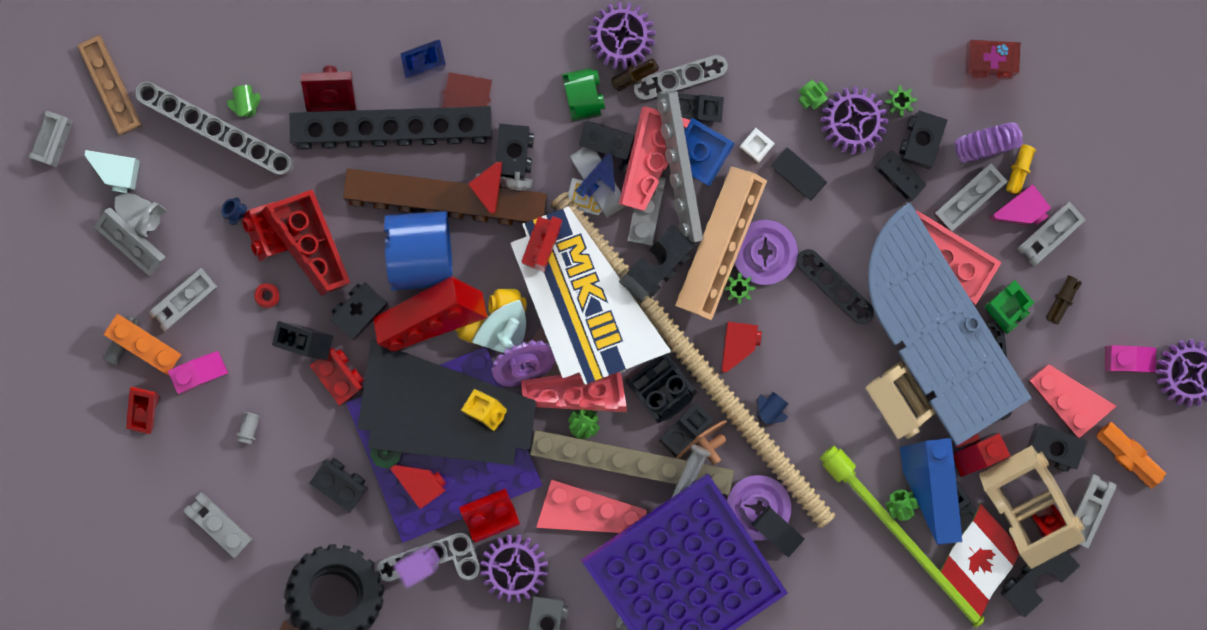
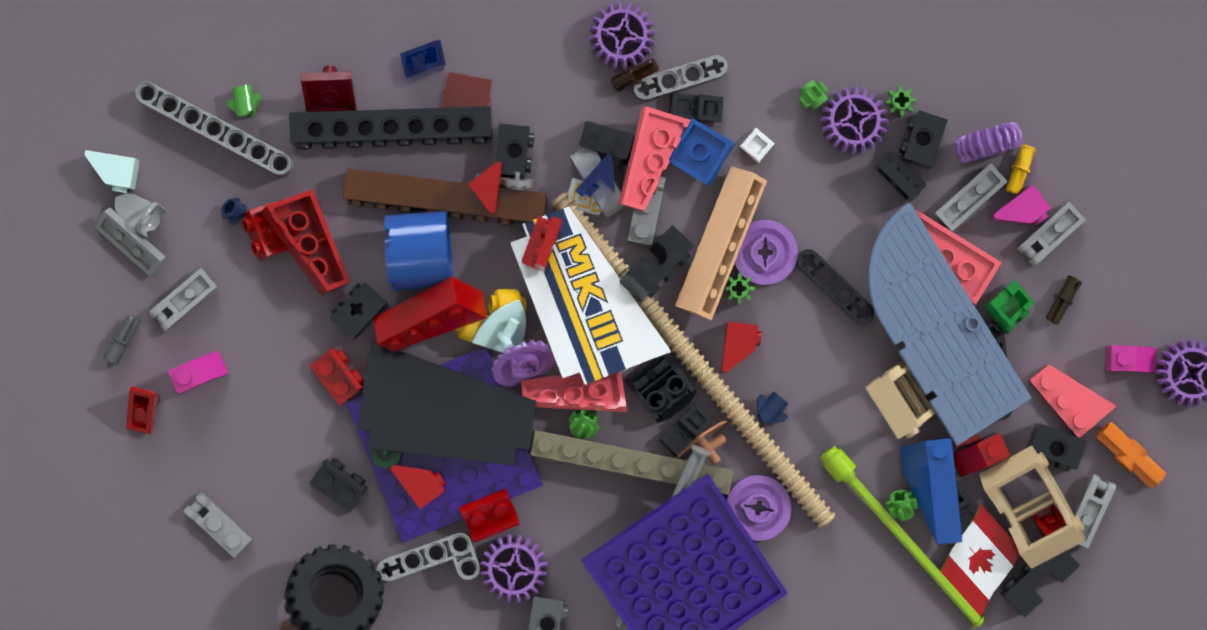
light grey hinge [29,110,73,167] -> none
medium nougat tile [77,35,143,136] -> none
orange plate [103,313,182,375] -> none
light grey pin [236,411,260,445] -> none
red plate [254,283,280,308] -> none
black brick [272,321,333,360] -> none
medium lavender arch [394,545,440,588] -> none
yellow bracket [461,389,507,431] -> none
coral wing [536,479,647,533] -> none
green cylinder [562,68,605,122] -> none
light grey plate [657,91,703,242] -> none
black slope [752,506,805,558] -> none
black slope [771,148,827,201] -> none
clear red brick [965,40,1021,80] -> none

